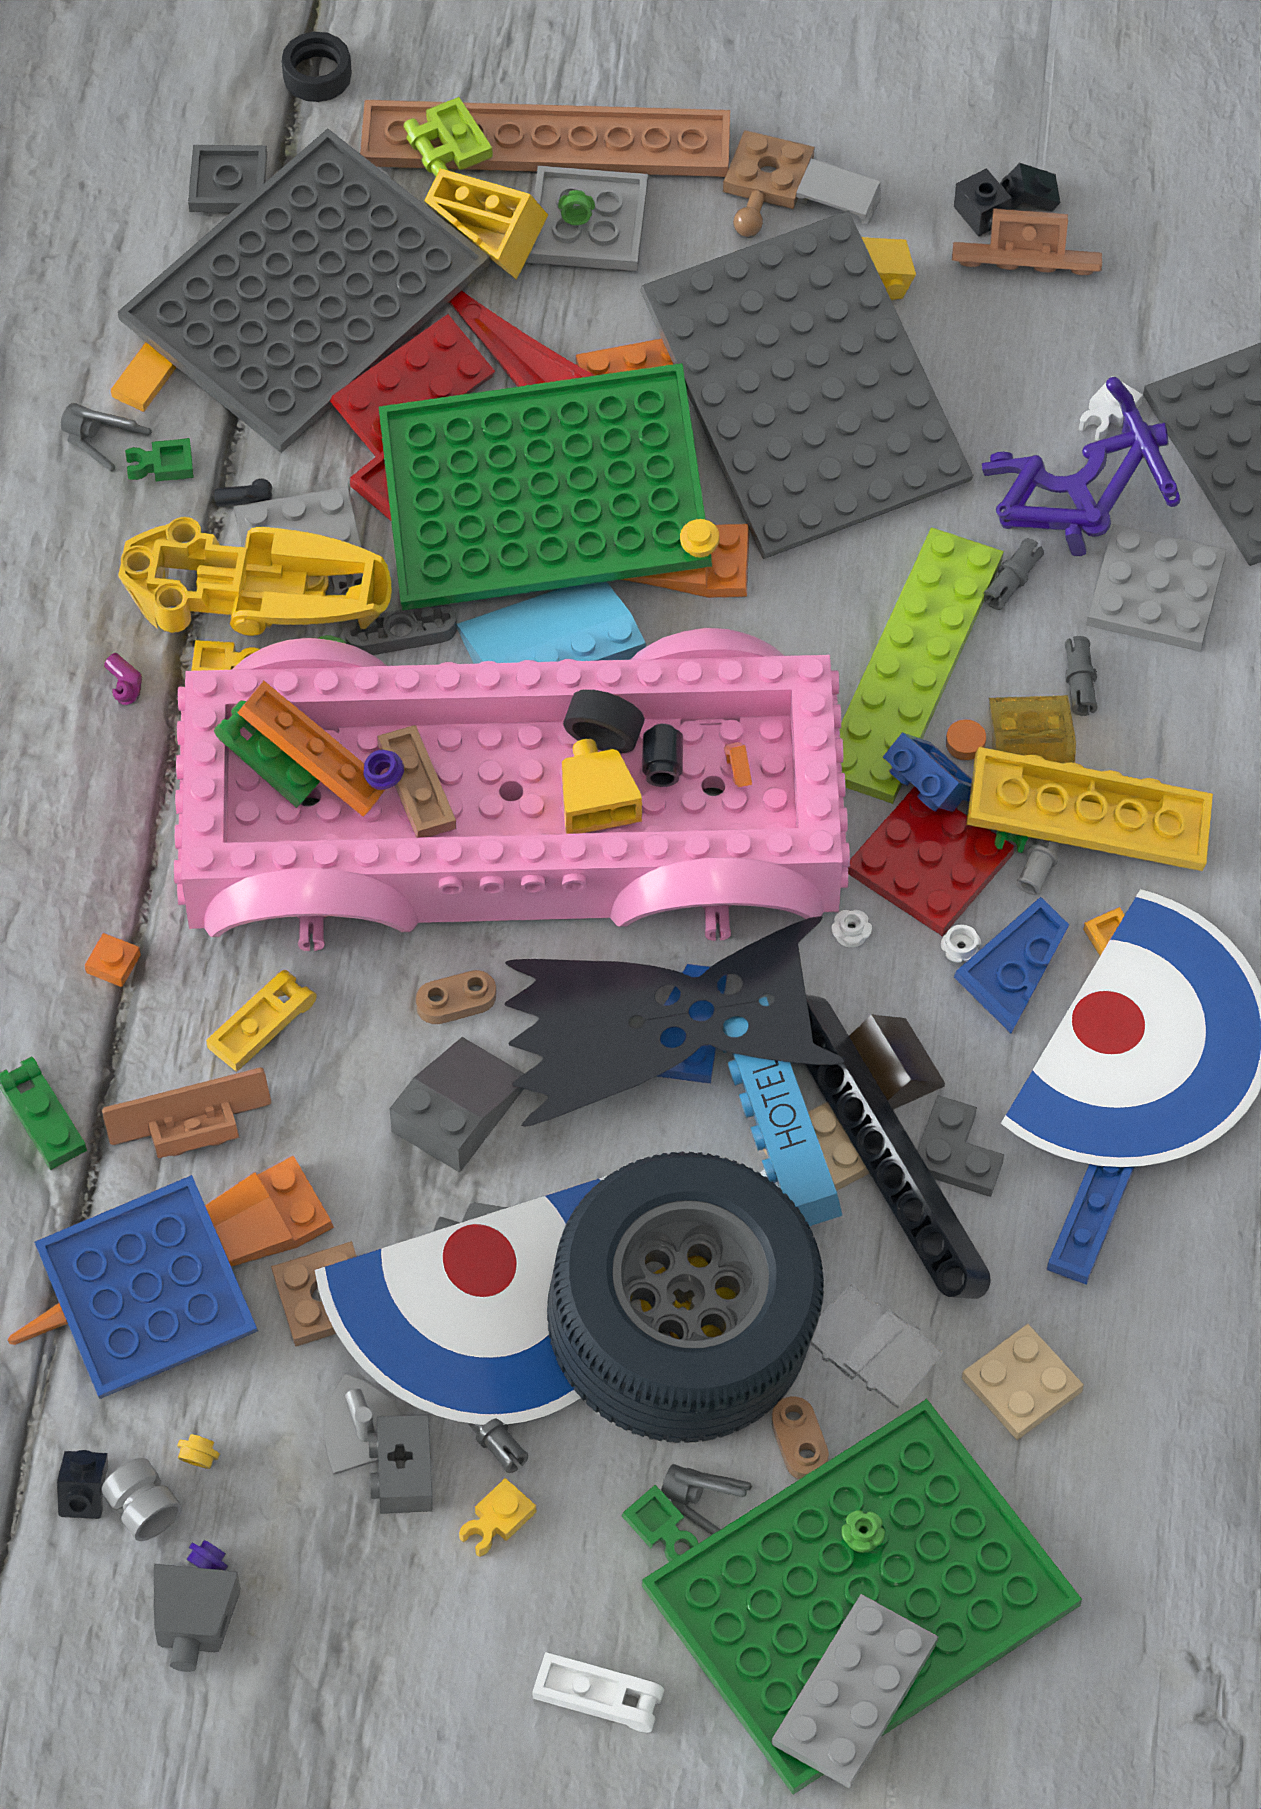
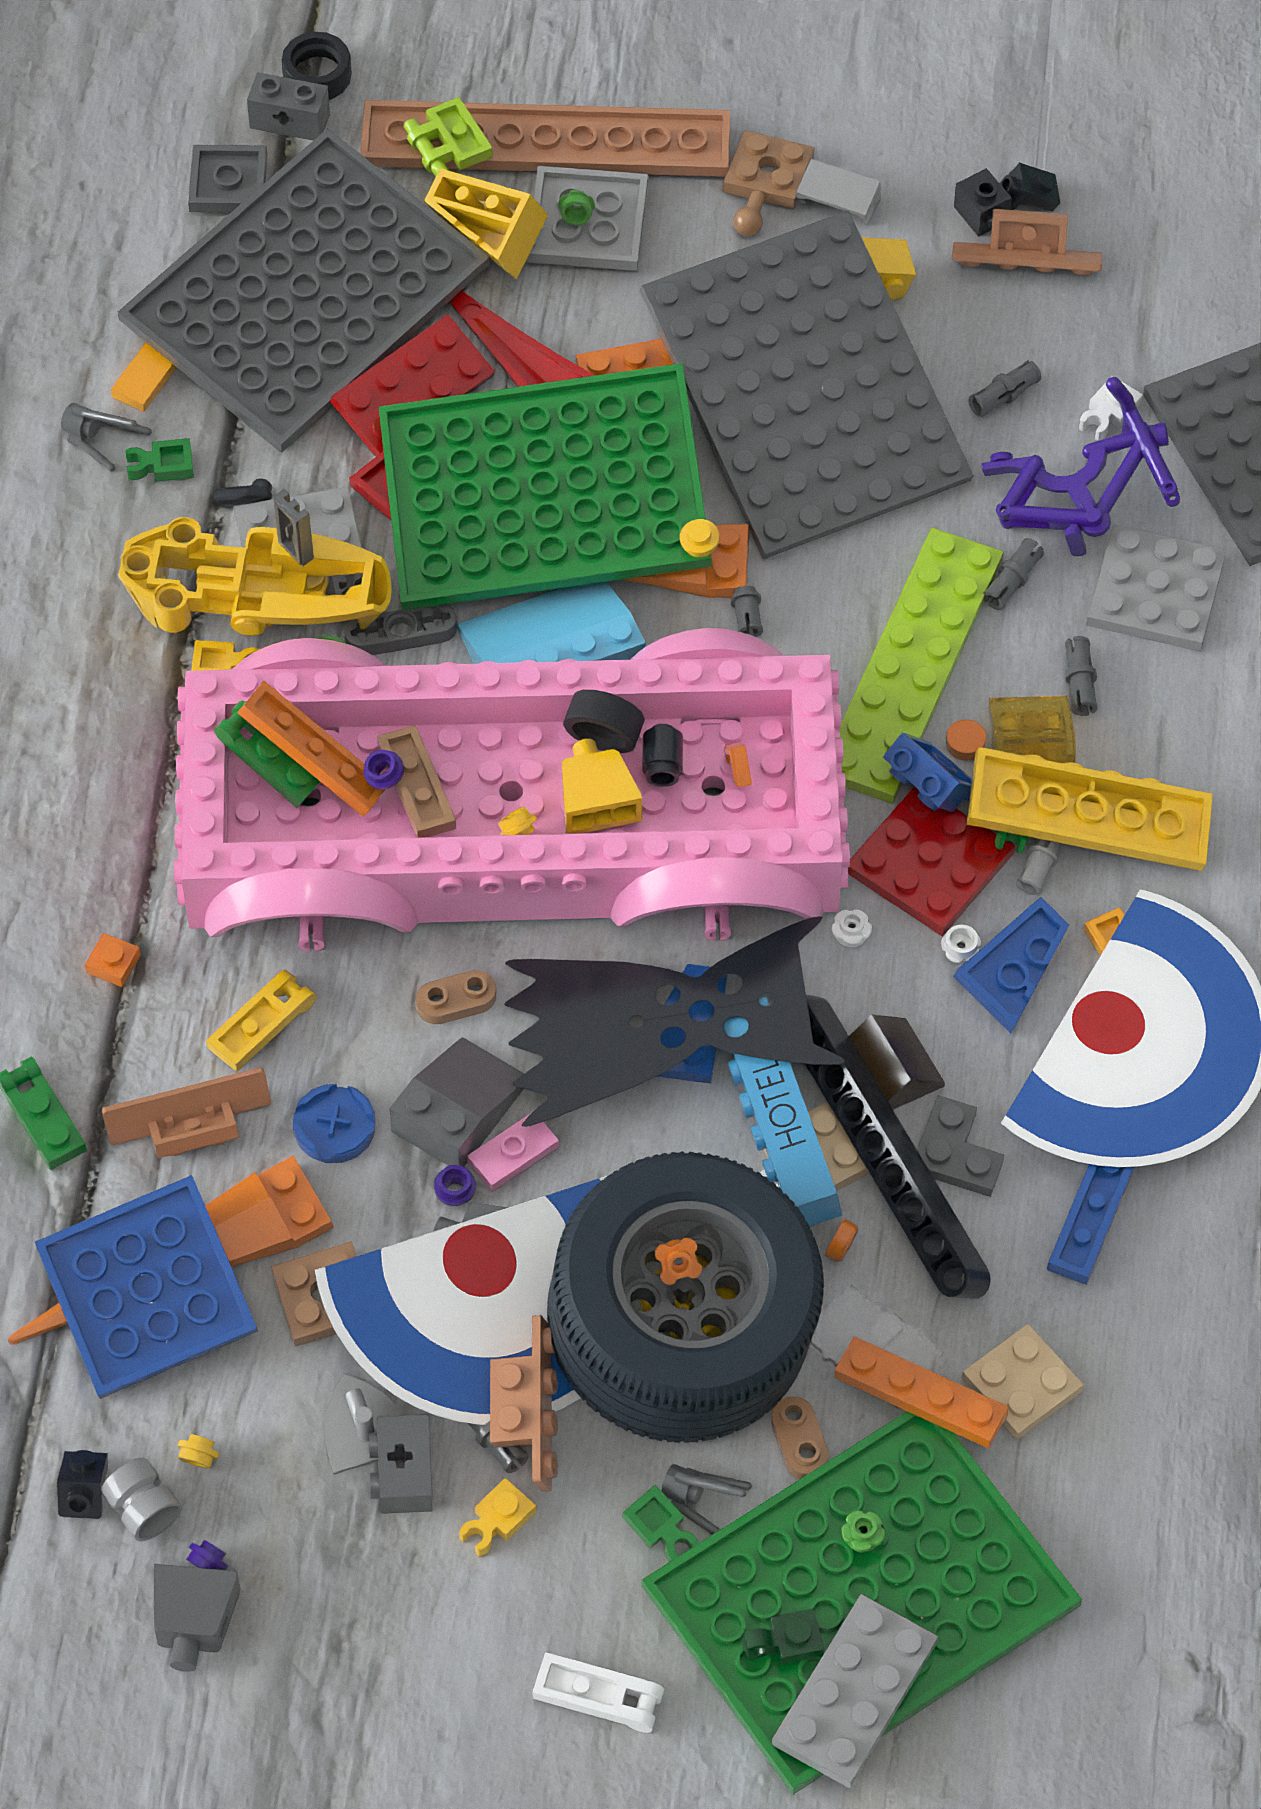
magenta arm [104,653,142,705] -> none
none -> dark grey brick [247,72,330,141]
none -> dark grey tile [273,489,314,566]
none -> blue tile [293,1084,375,1163]
none -> dark purple plate [434,1165,476,1206]
none -> bright pink plate [467,1113,559,1192]
none -> nougat bracket [490,1315,558,1492]
none -> yellow plate [498,806,537,836]
none -> orange plate [655,1238,702,1285]
none -> dark grey pin [731,586,763,637]
none -> dark green plate [743,1609,825,1665]
none -> orange tile [825,1219,859,1262]
none -> orange plate [834,1336,1009,1449]
none -> dark grey pin [968,360,1041,417]

